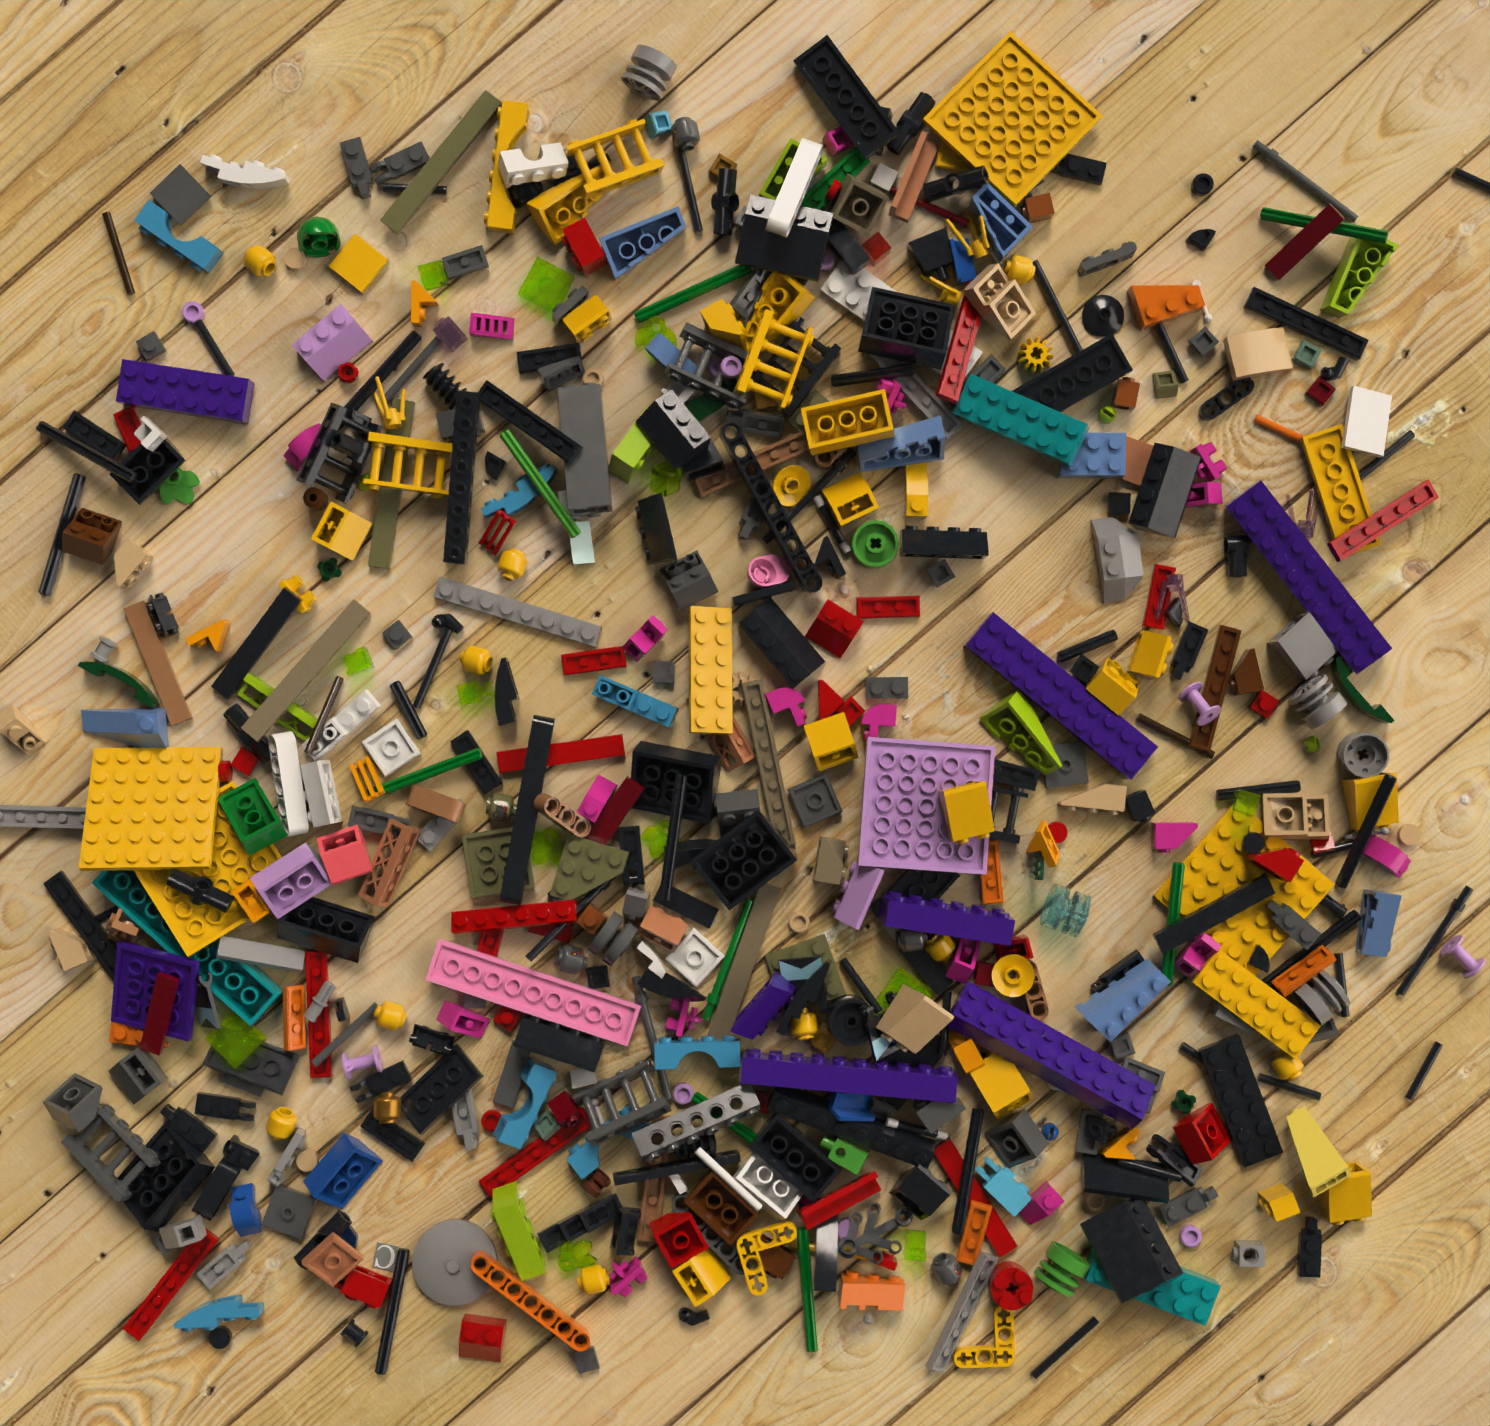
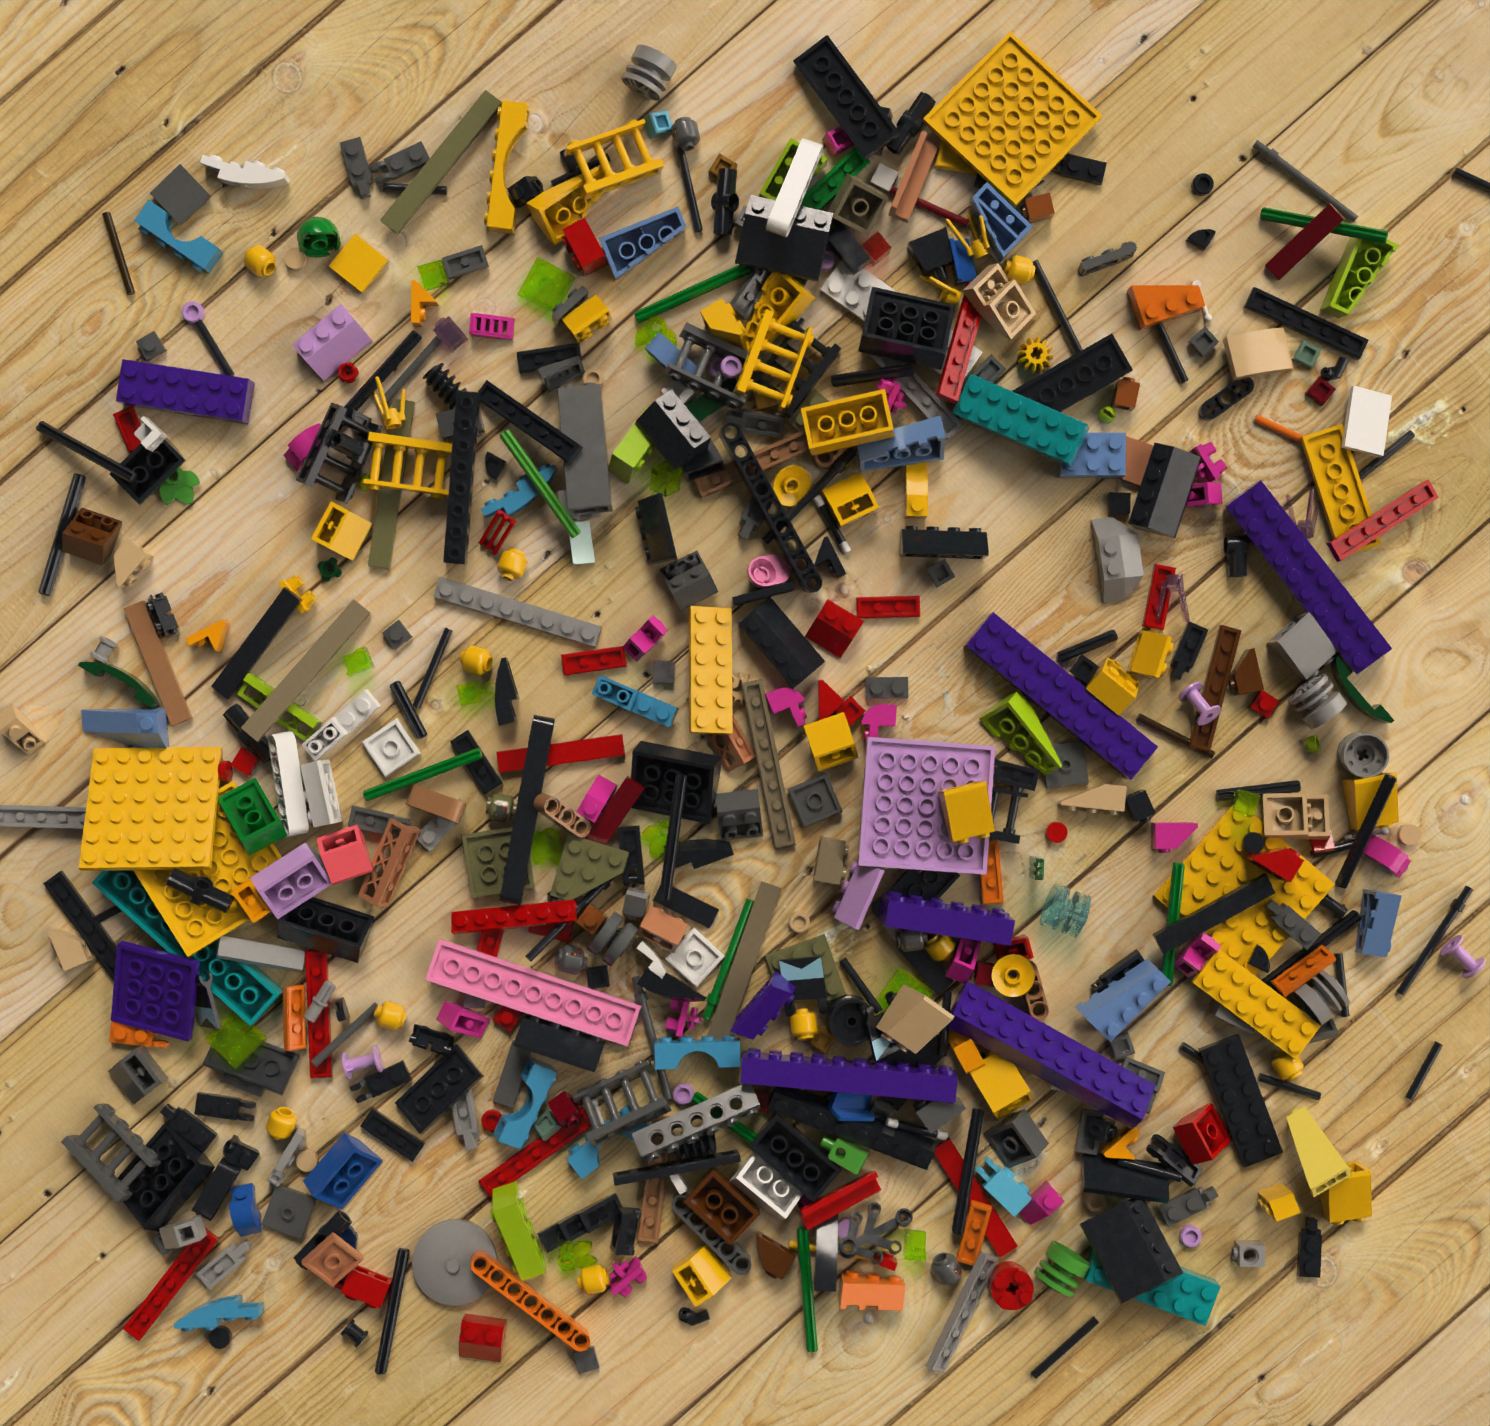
dark grey slope [43,1073,103,1133] -> none
black tile [63,410,127,461] -> none
medium nougat bracket [105,908,139,943] -> none
dark red tile [140,972,180,1056] -> none
reddish brown brick [303,487,328,511] -> none
dark brown bar [304,676,344,755] -> none
light orange tile [349,756,385,803] -> none
light grey sticker [373,1242,398,1271] -> none
pearl gold head [374,1092,401,1123] -> none
black arm [431,614,464,634] -> none
white arch [498,142,569,186] -> none
white sticker [570,1068,597,1089] -> none
copper wheel [582,1168,612,1198] -> none
red slope [649,1212,709,1269] -> none
black slope [690,809,797,911] -> none
white bar [694,1147,763,1211] -> none
yellow beam [737,1221,797,1296] -> none
black slope [776,958,832,1036] -> none
red tile [824,179,842,201] -> none
bright green wheel [851,520,899,569] -> none
black slope [889,1164,952,1220] -> none
black piece [923,165,989,202] -> none
yellow beam [953,1304,1015,1369] -> none
light orange slope [1025,820,1061,868] -> none
blue hinge [1041,1123,1059,1141] -> none
black dish [1082,295,1124,337] -> none
olive slope [1153,370,1179,399] -> none
black tile [1164,598,1184,628] -> none
dark green plate [1171,1090,1196,1115] -> none

